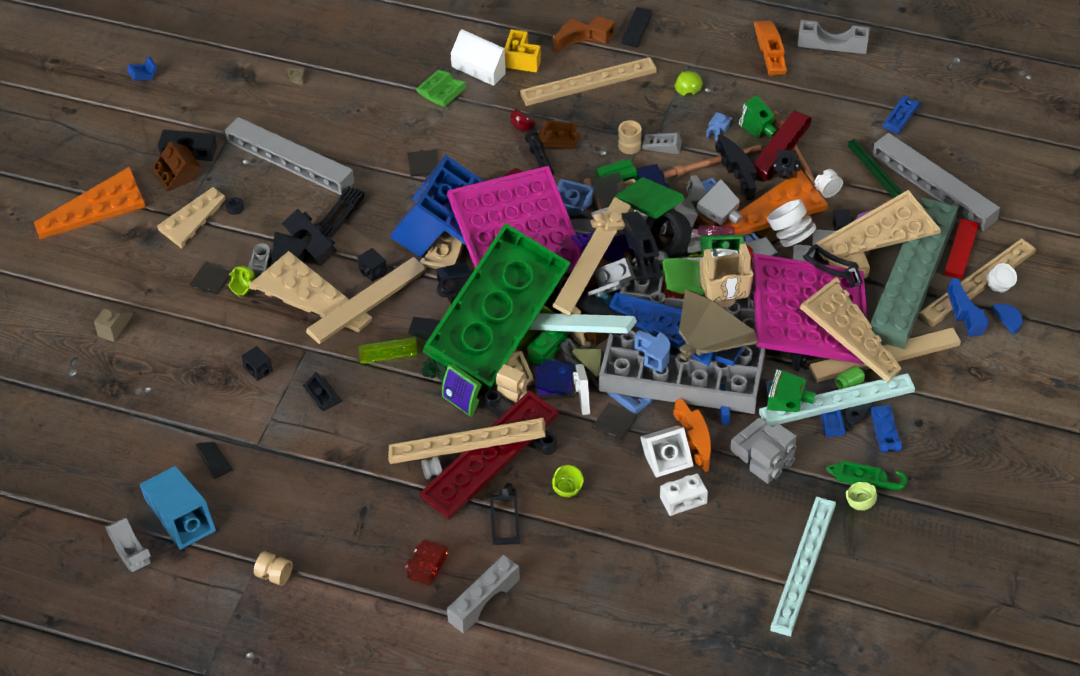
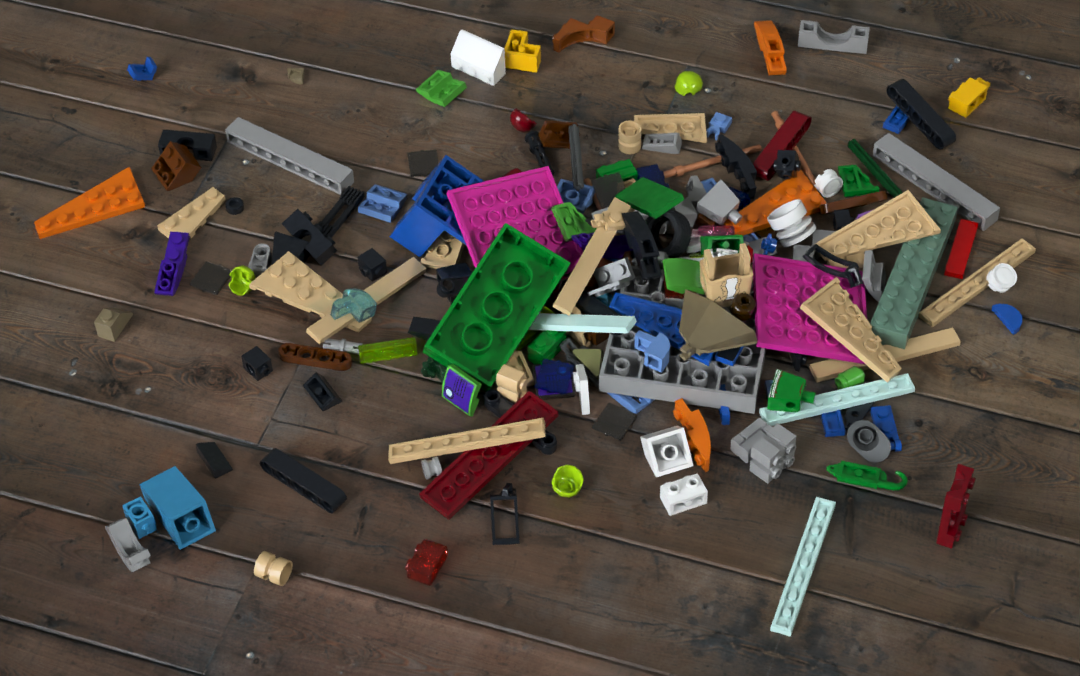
light grey arch [447,555,520,634] -> none
tan tile [520,57,656,106] -> none
black tile [622,7,652,47] -> none
green torso [739,95,778,139] -> none
yellowish green hair [846,482,877,511] -> none
blue slope [947,278,989,337] -> none
none -> dark azure head [122,496,157,539]
none -> dark purple slope [154,231,190,296]
none -> black beam [260,448,347,514]
none -> reddish brown beam [278,343,352,371]
none -> light grey pin [323,338,363,355]
none -> clear light blue brick [330,288,377,323]
none -> medium blue slope [358,184,407,223]
none -> bright green wing [551,202,597,242]
none -> dark grey axle [568,124,584,191]
none -> tan wing [634,113,707,143]
none -> clear blue cone [729,187,750,210]
none -> dark brown piece [730,293,756,321]
none -> blue plate [761,233,777,255]
none -> reddish brown beam [819,191,888,215]
none -> green wing [838,165,880,197]
none -> dark grey piece [847,420,891,463]
none -> light grey slope [862,250,886,302]
none -> black beam [886,79,956,150]
none -> dark red piece [936,464,976,549]
none -> yellow brick [948,77,990,118]

